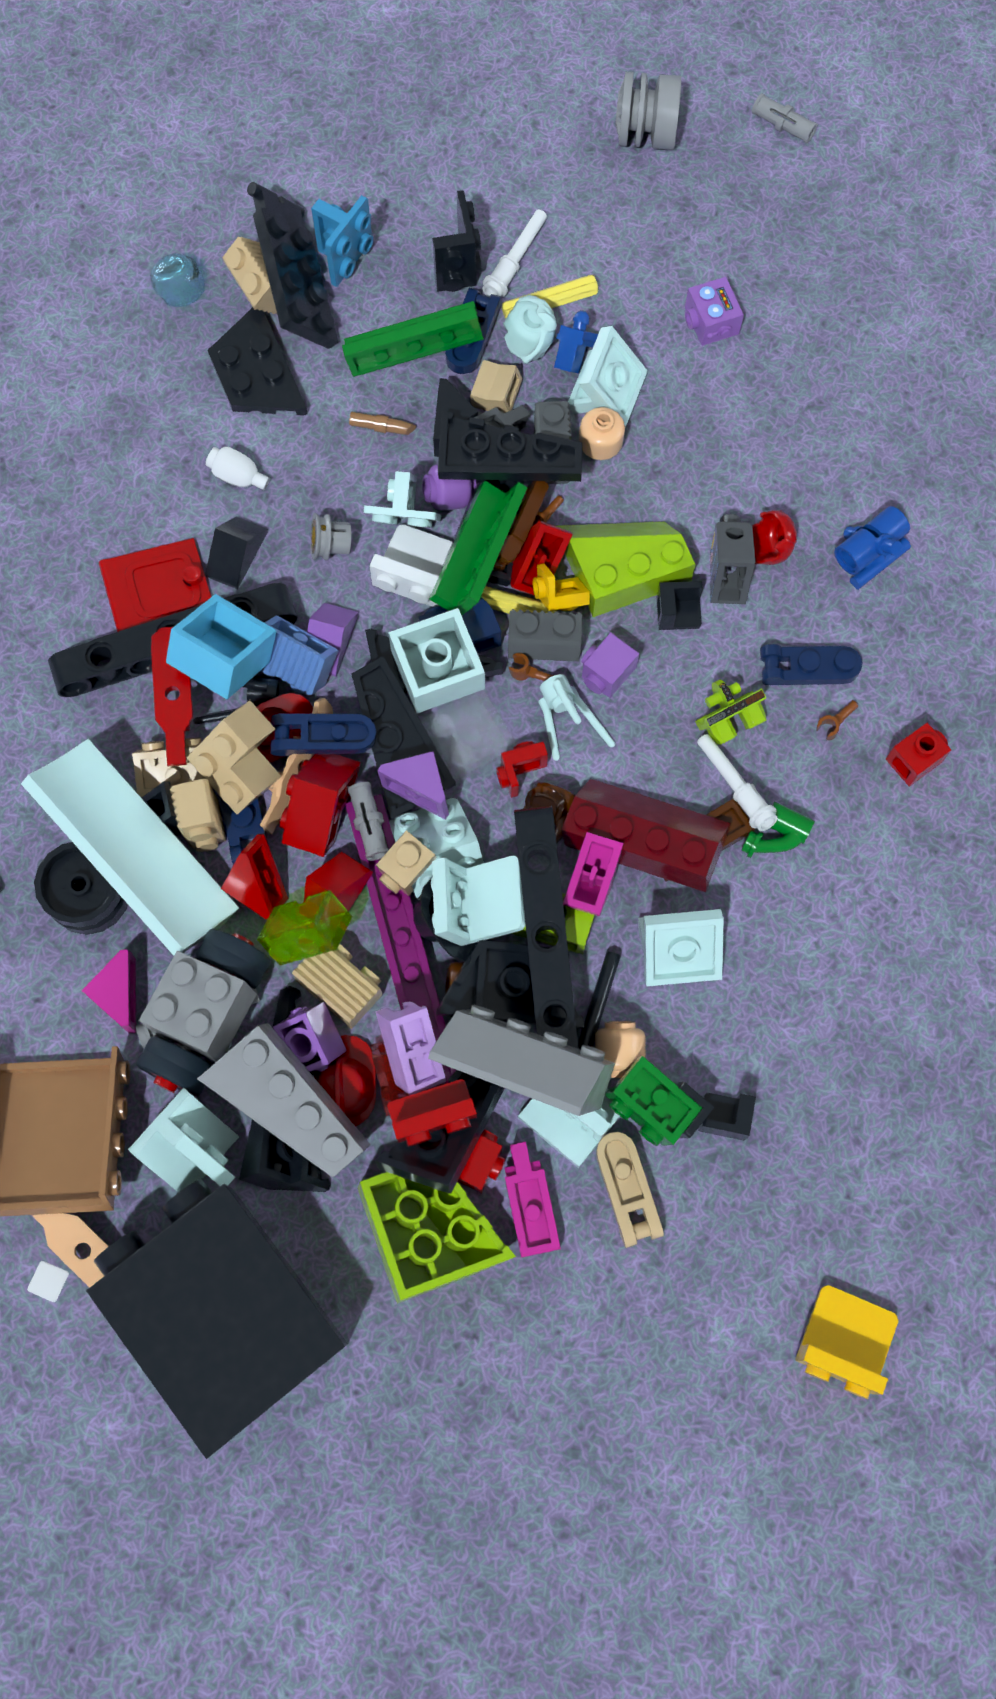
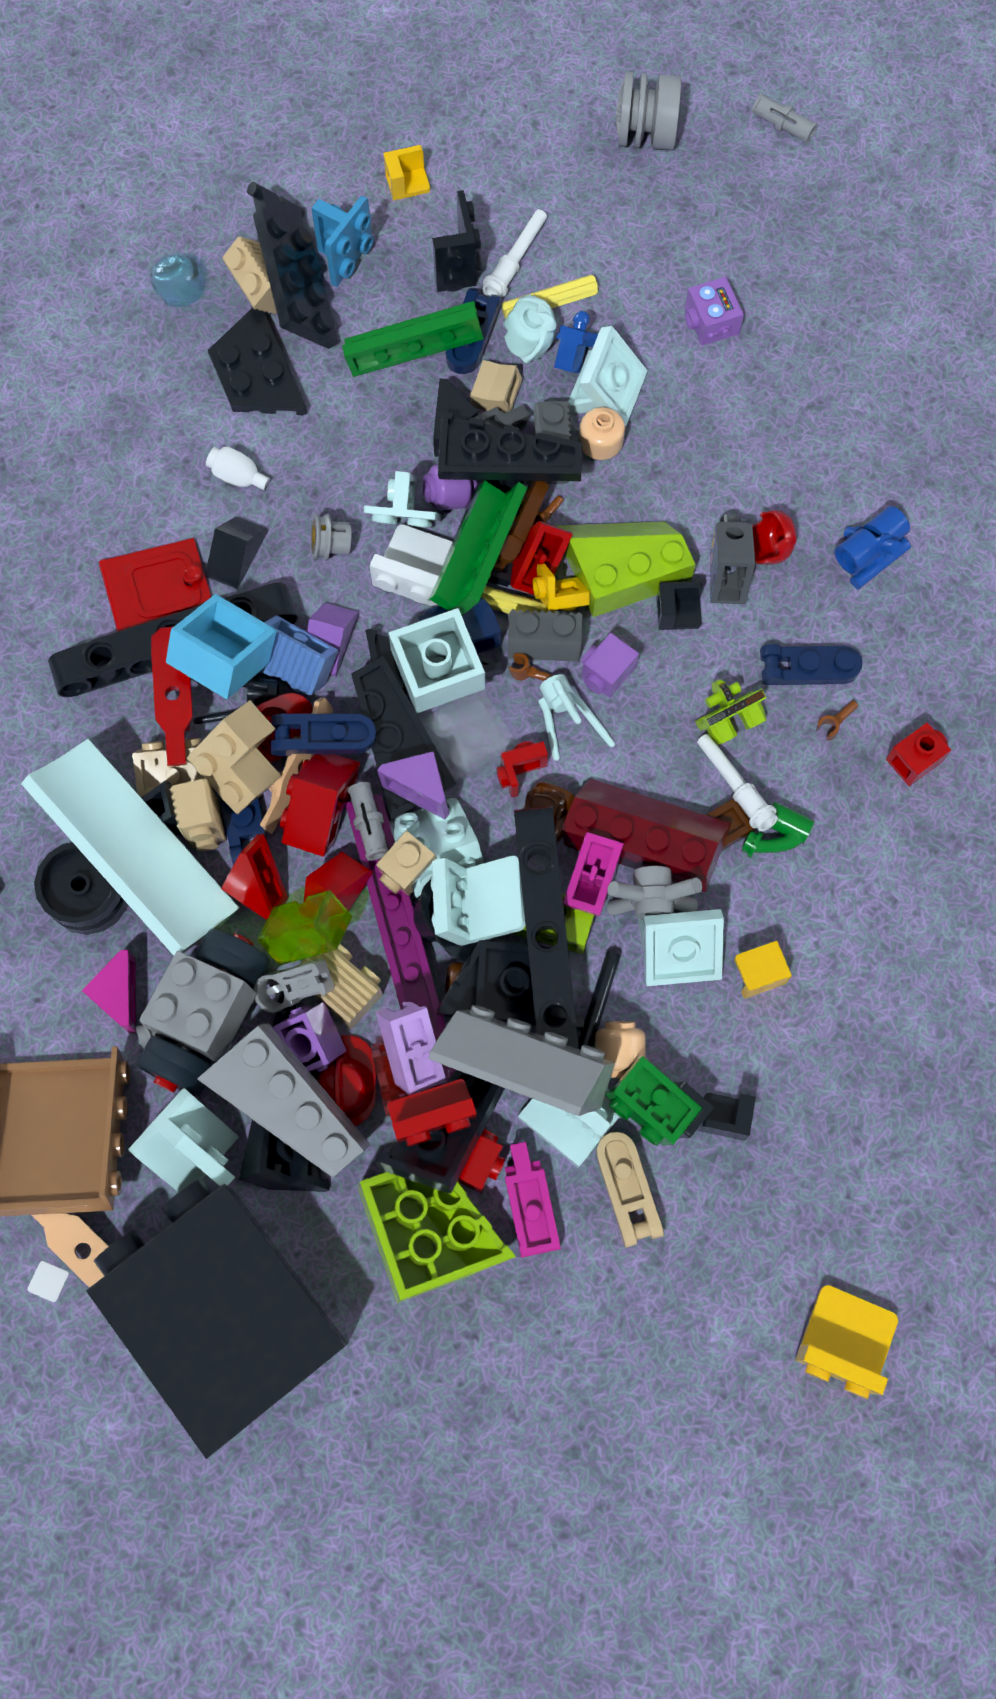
medium nougat piece [349,411,416,435] -> none
none -> light grey piece [254,958,334,1012]
none -> yellow panel [383,145,430,201]
none -> light grey bar [607,866,702,920]
none -> yellow panel [734,941,792,999]

